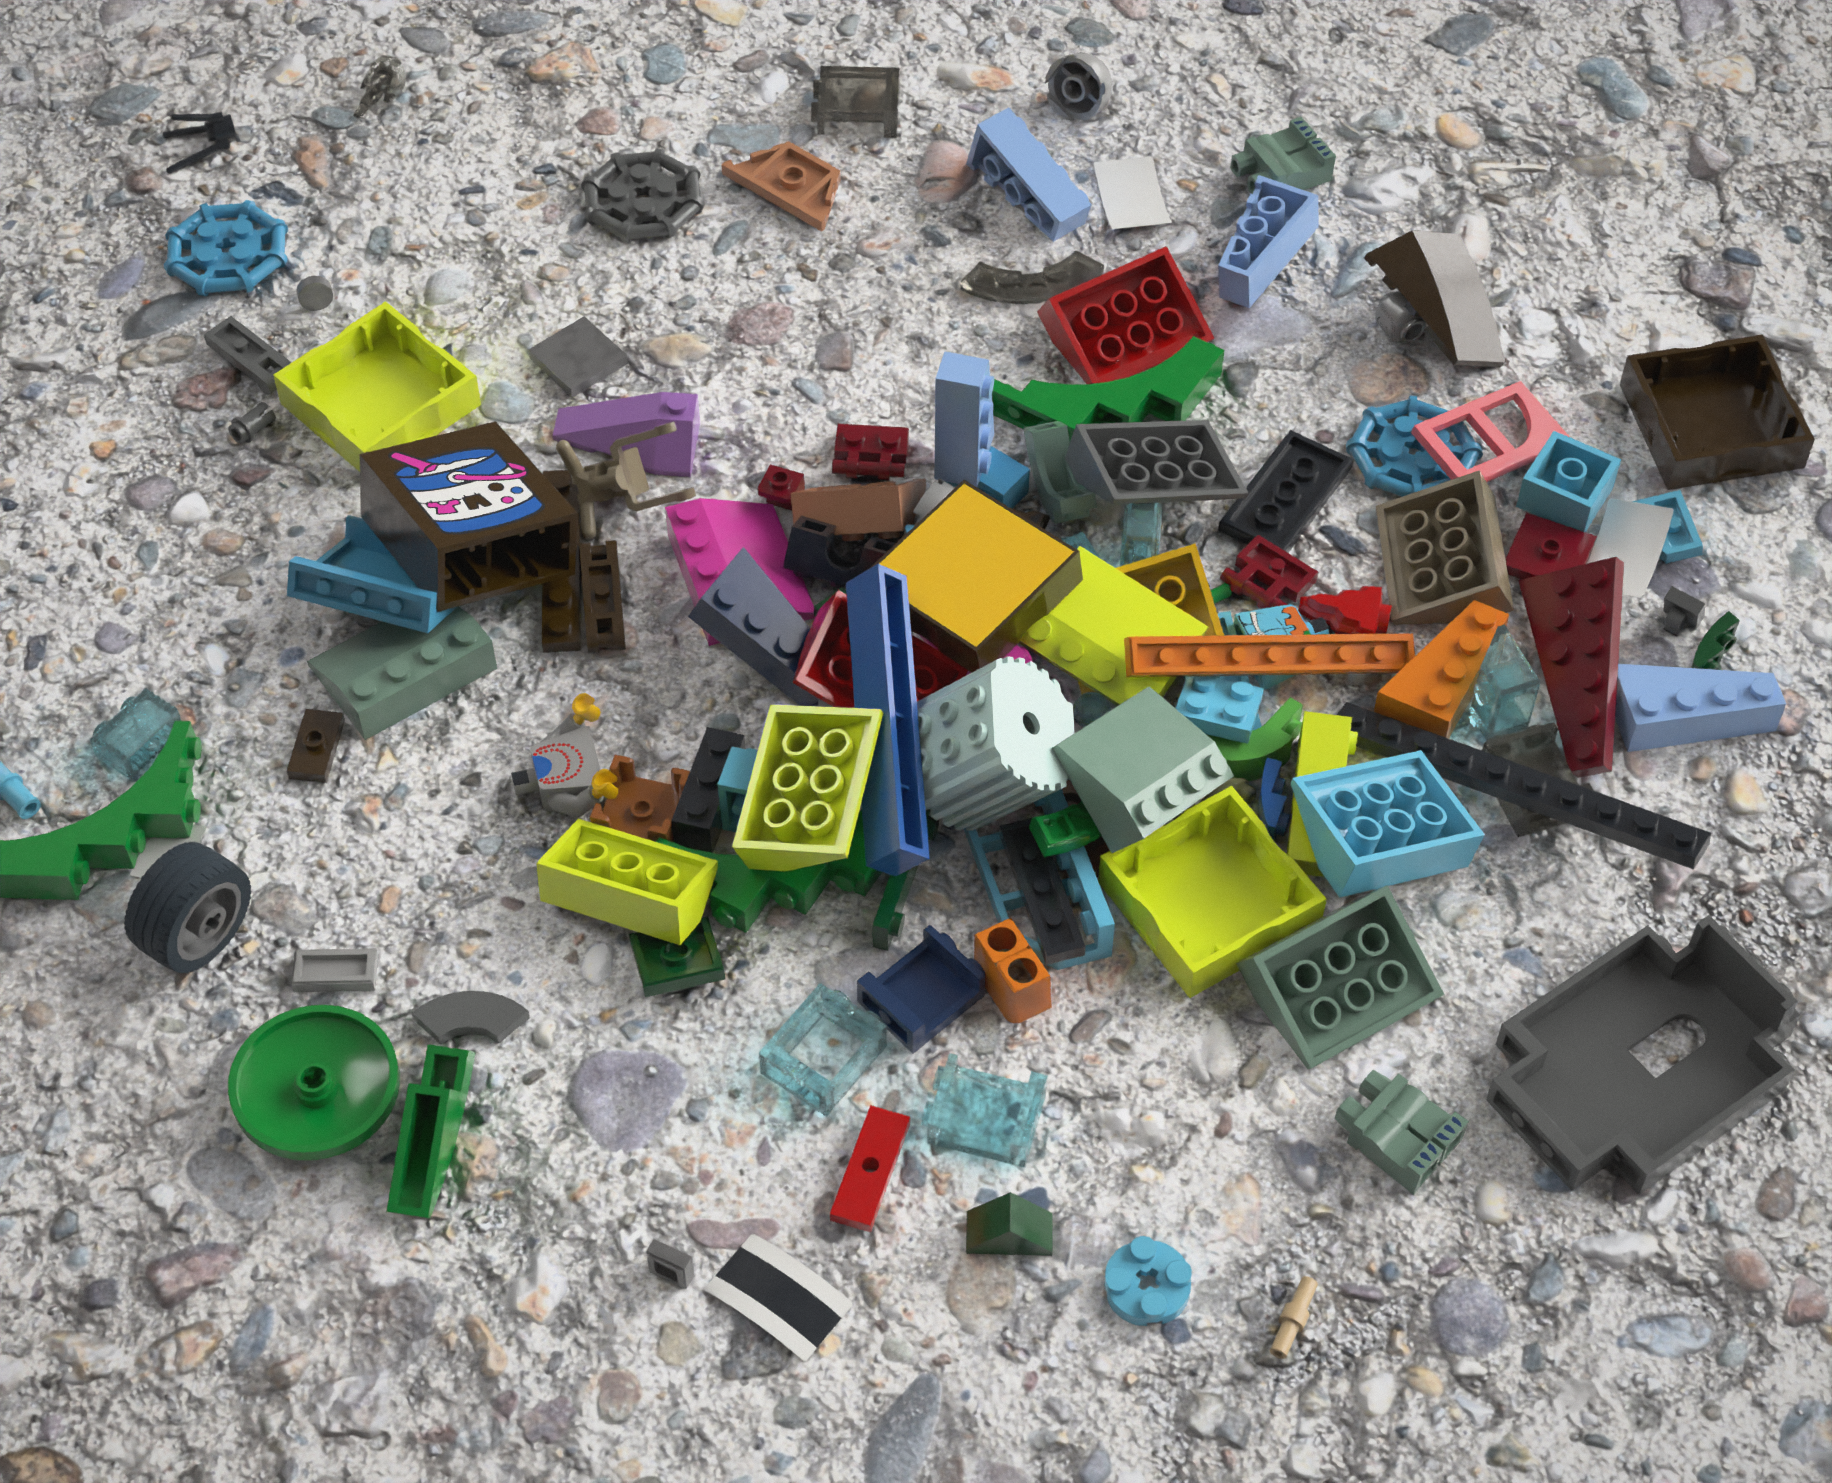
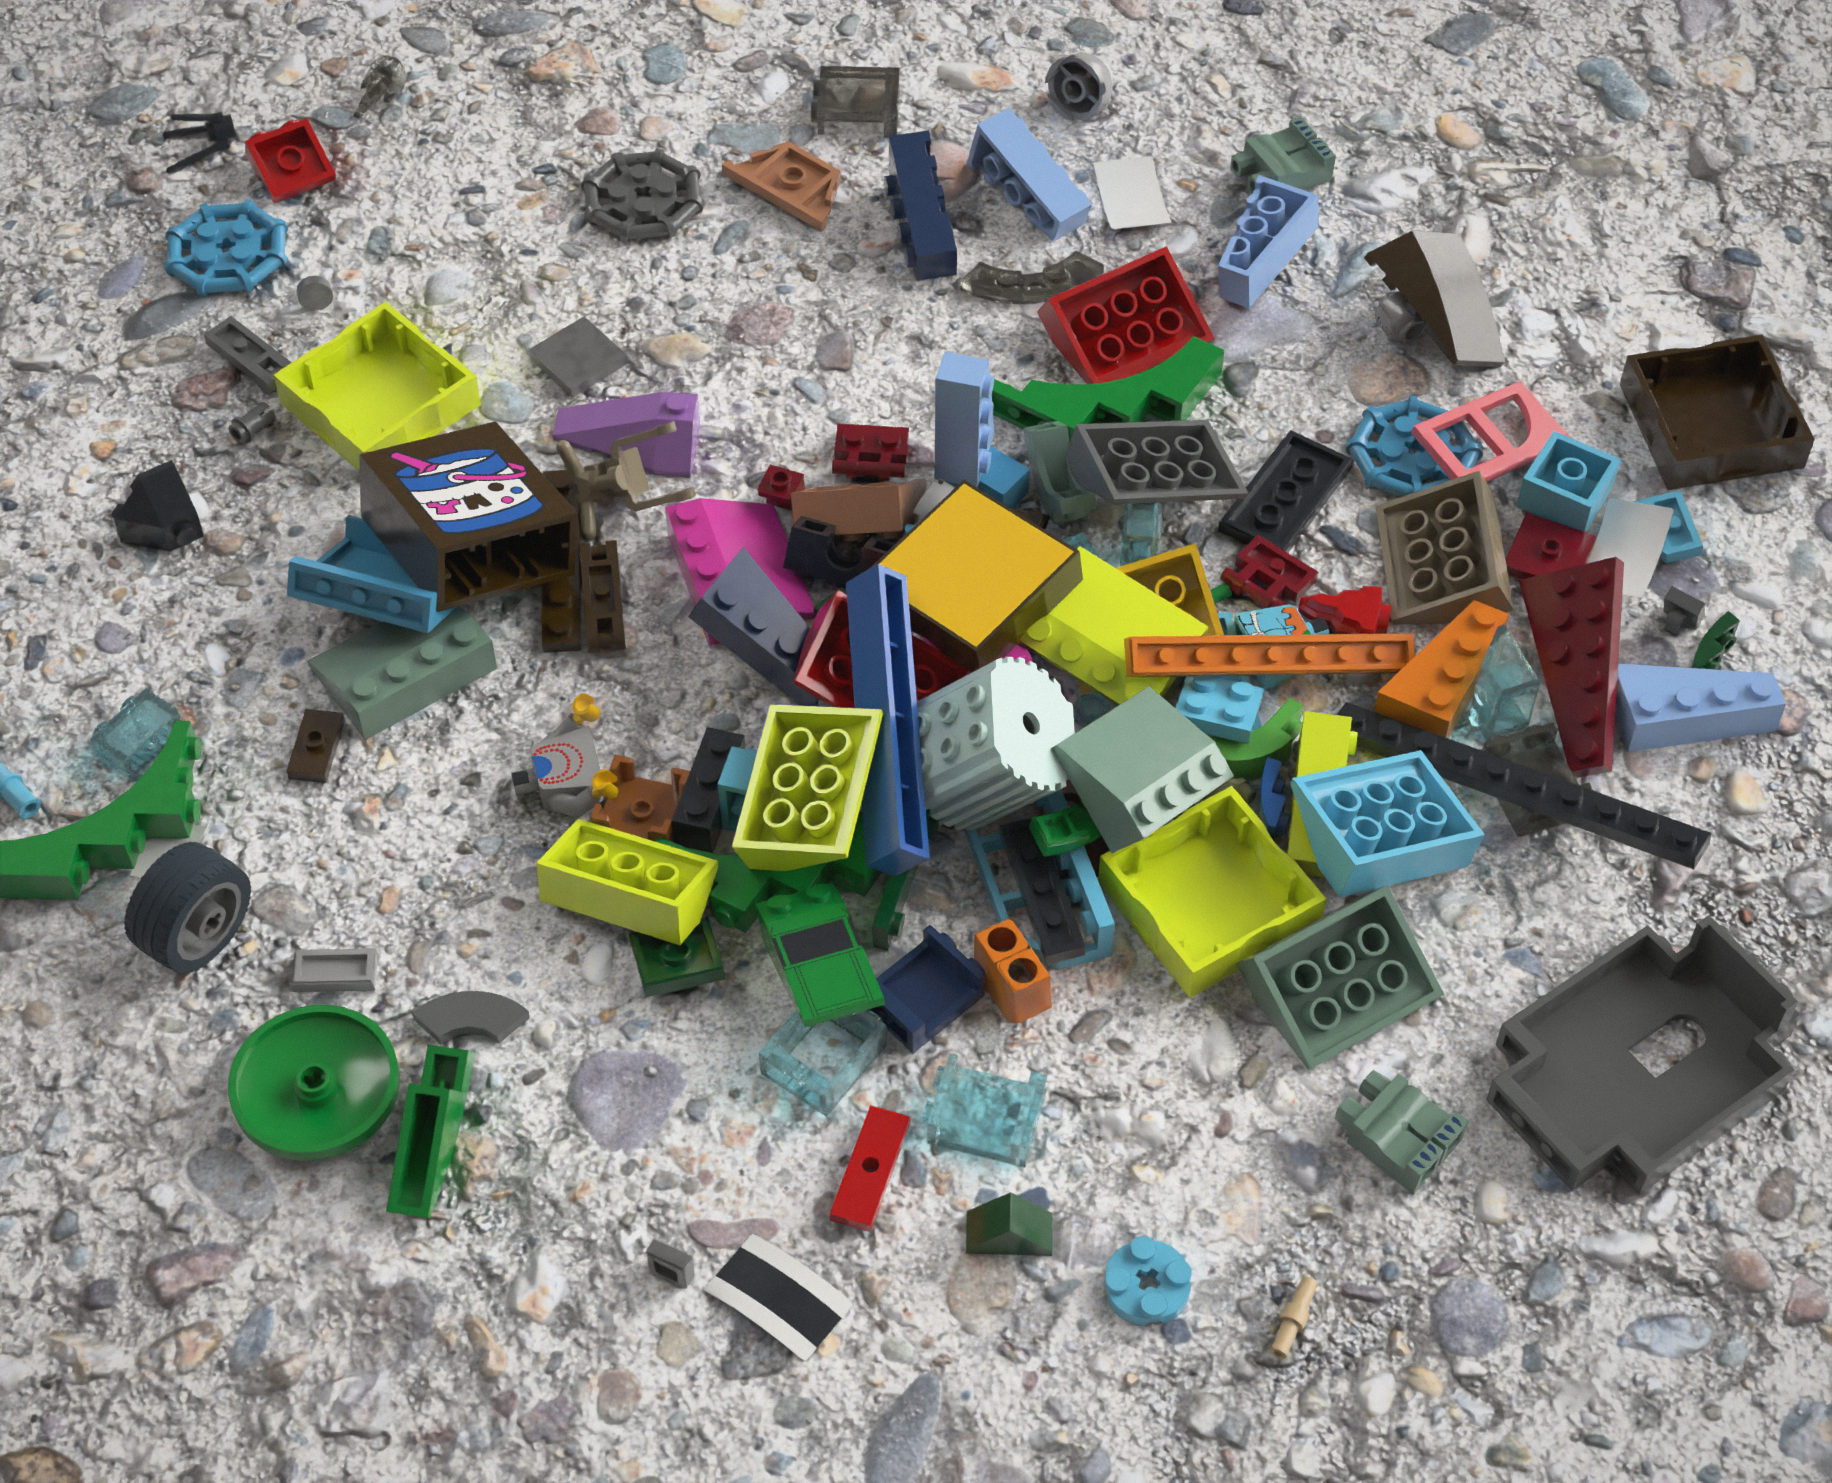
none -> black slope [111,460,204,552]
none -> red plate [245,118,336,204]
none -> green slope [756,882,885,1027]
none -> dark blue wedge [884,130,957,281]

